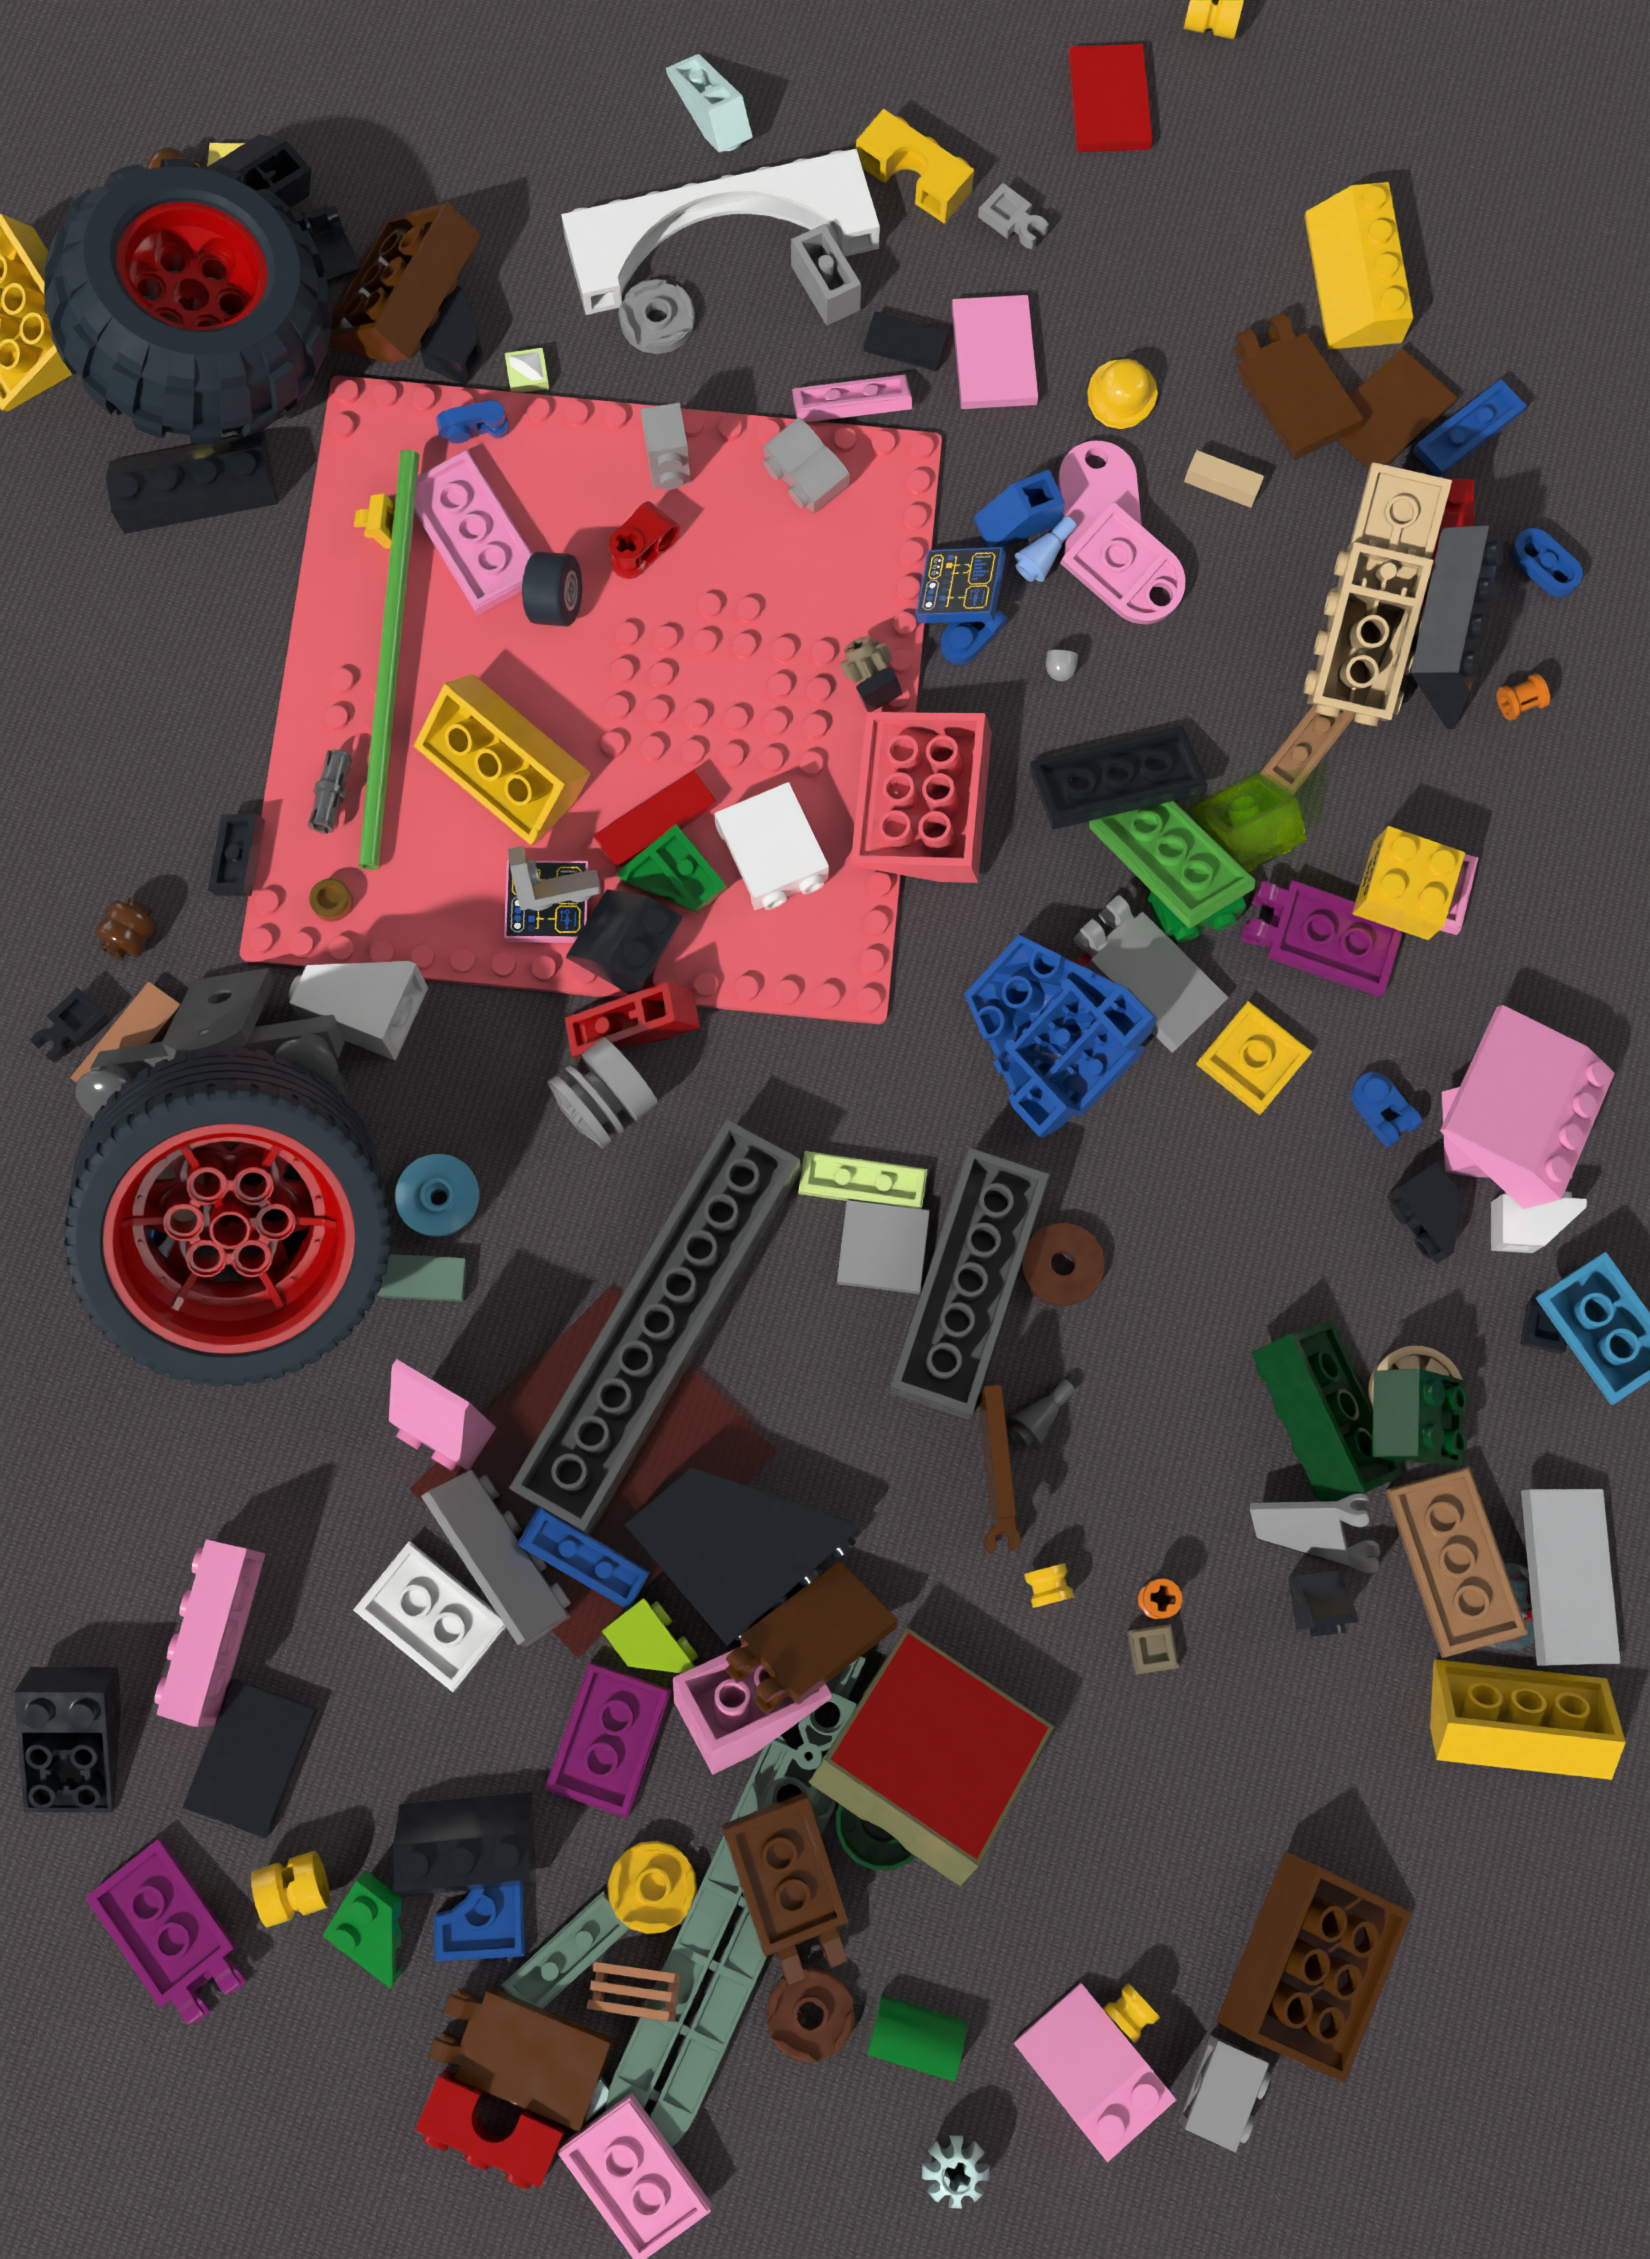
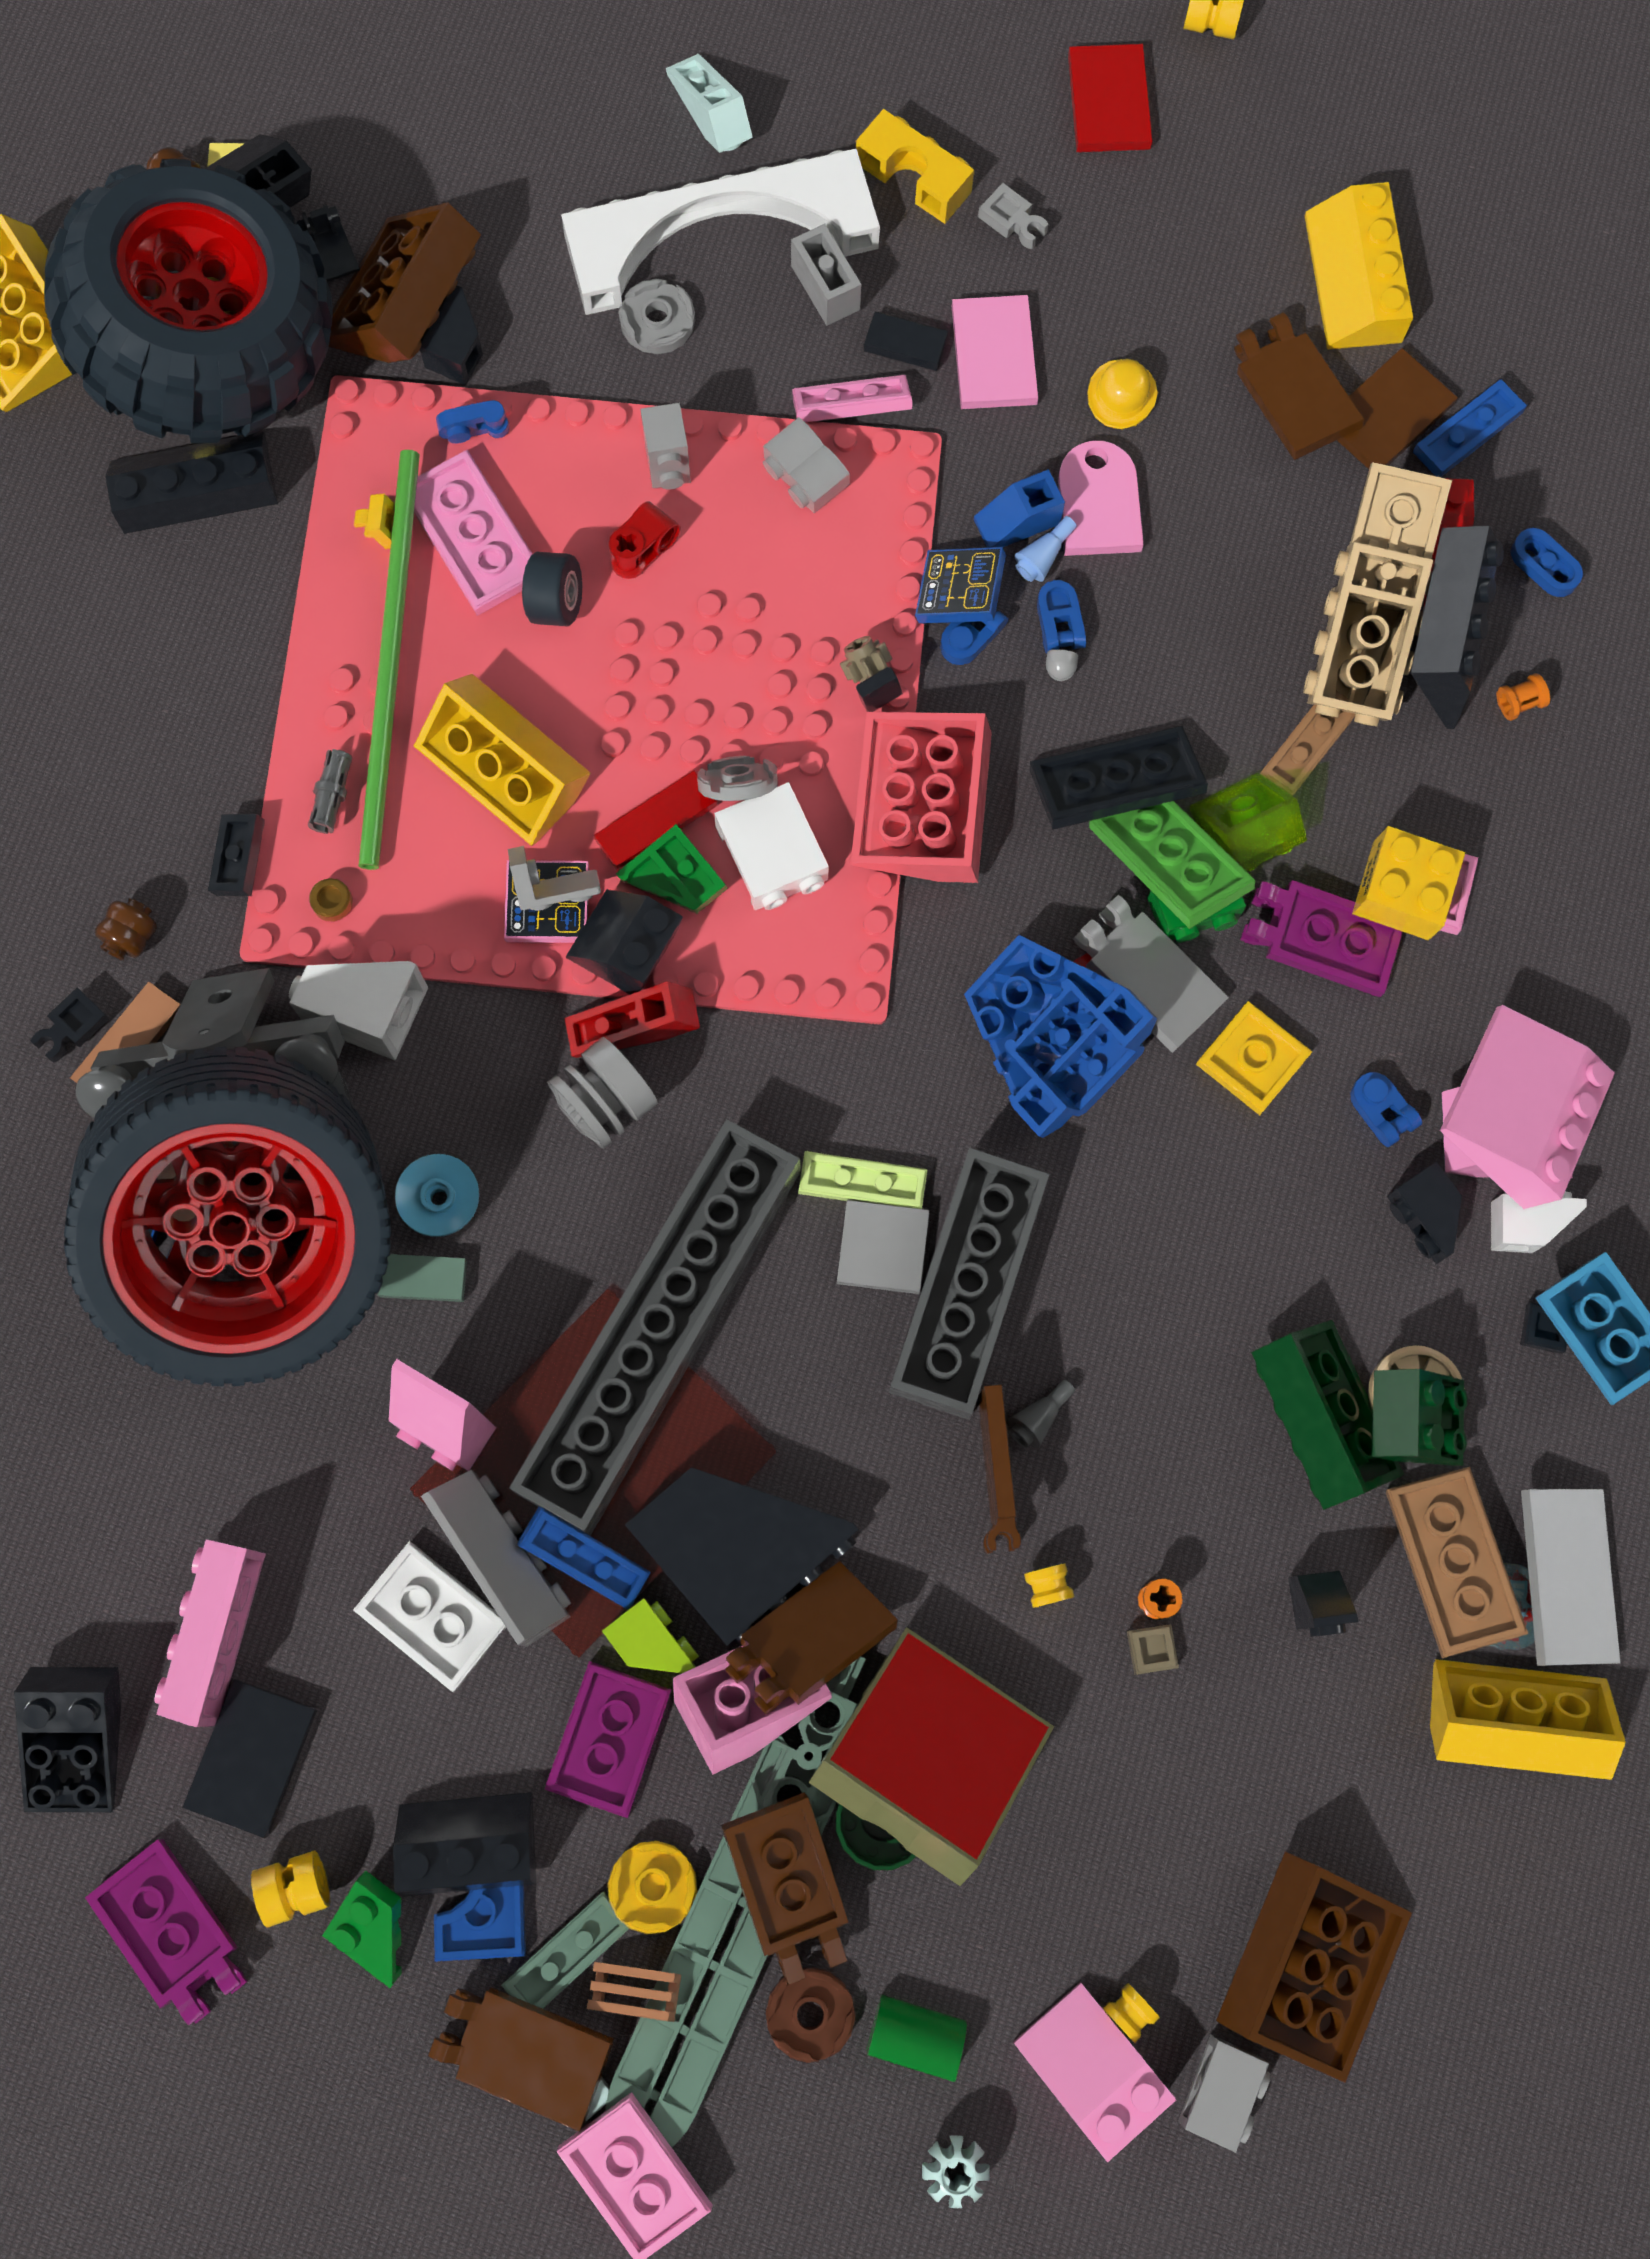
red arch [415,2069,567,2189] -> none
tile [505,348,549,393] -> none
copper tile [1021,1222,1105,1307] -> none
bright pink tile [1060,501,1185,624] -> none
tan piece [1184,450,1264,508] -> none
light grey flag [1250,1494,1380,1573] -> none
none -> light grey tile [697,756,778,801]
none -> blue plate [1037,580,1086,654]

